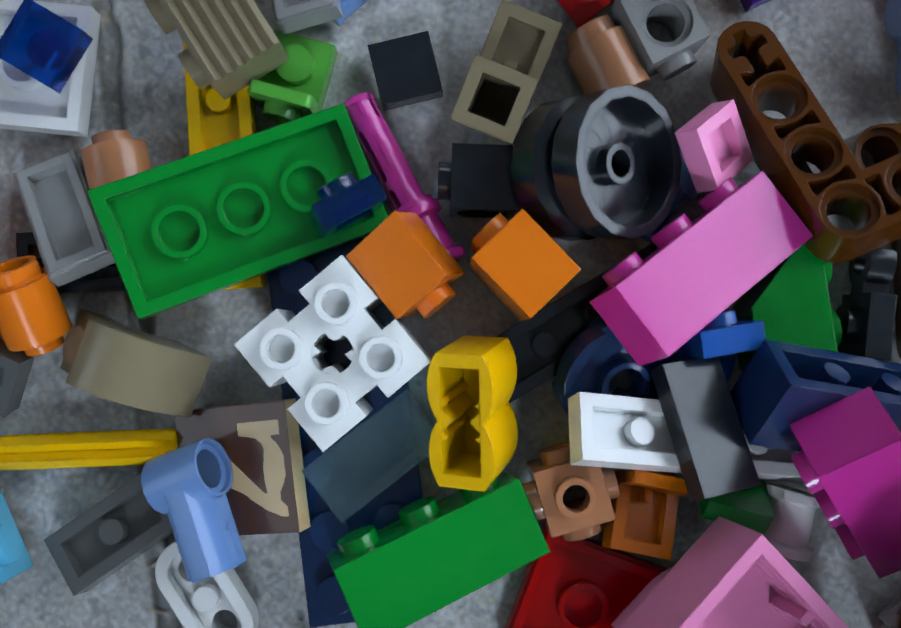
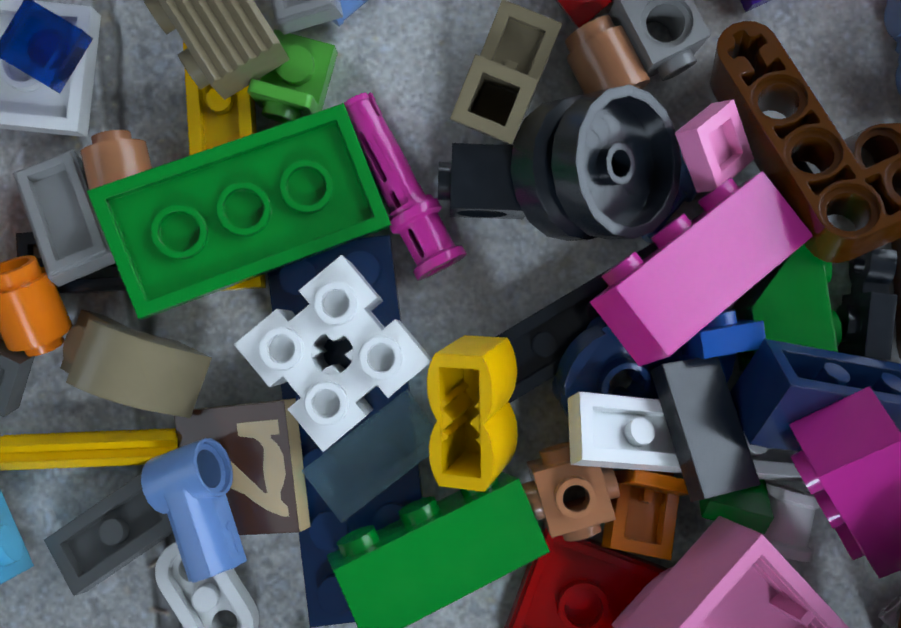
clear blue plate [310,173,387,238] -> none
orange brick [346,211,465,319] -> none
black tile [368,31,443,111] -> none
orange brick [469,208,582,321] -> none

